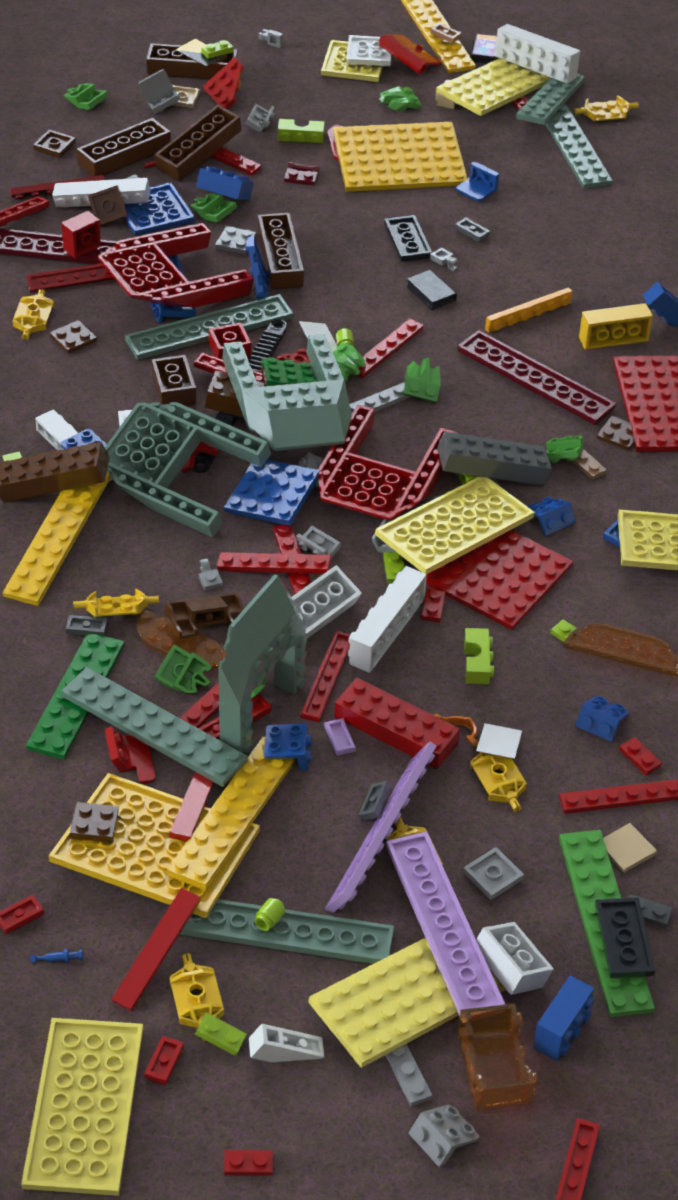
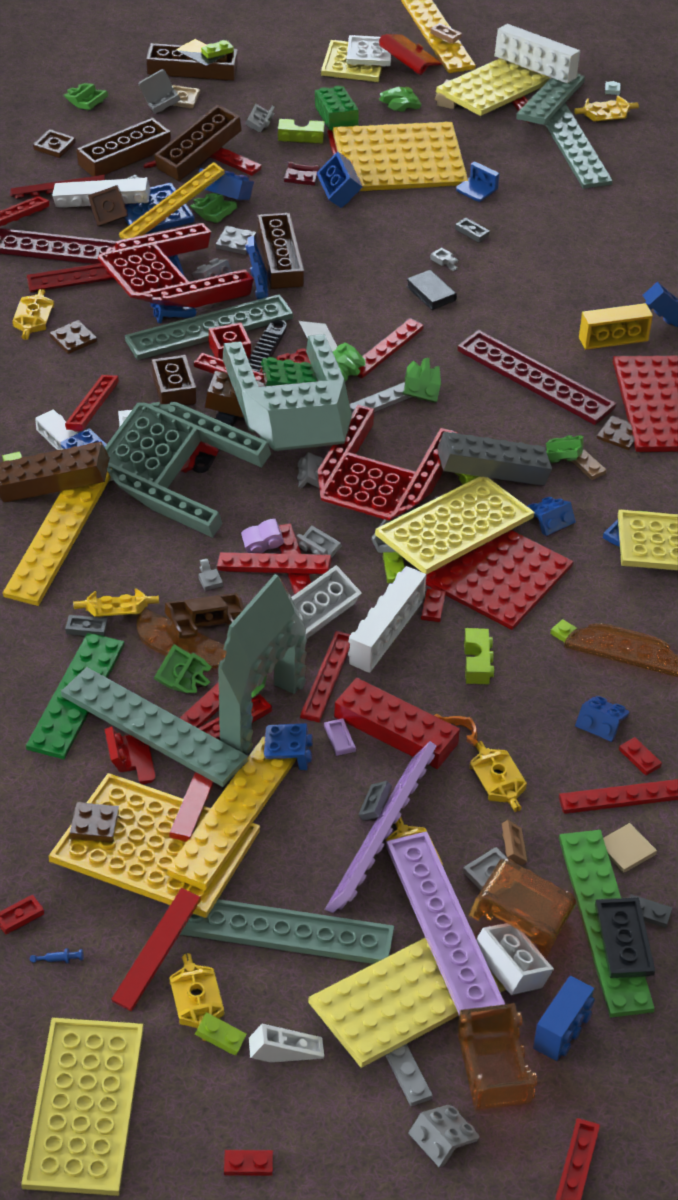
red brick [61,211,101,258] -> none
red plate [144,1036,184,1085] -> none
red plate [203,57,245,110] -> none
blue plate [224,460,320,526] -> none
lime brick [254,898,285,931] -> none
light grey plate [259,29,283,48] -> none
lime brick [336,329,354,347] -> none
plate [384,215,432,261] -> none
piece [470,34,498,64] -> none
white sticker [476,724,522,758] -> none
light orange plate [485,287,572,333] -> none
none -> red plate [65,375,119,432]
none -> yellow tile [119,162,225,239]
none -> light grey bracket [192,258,232,279]
none -> lavender brick [241,519,284,553]
none -> green brick [315,86,359,130]
none -> blue brick [316,151,363,208]
none -> clear orange windscreen [469,859,576,958]
none -> medium nougat plate [502,820,527,865]
none -> light aqua plate [605,81,620,95]

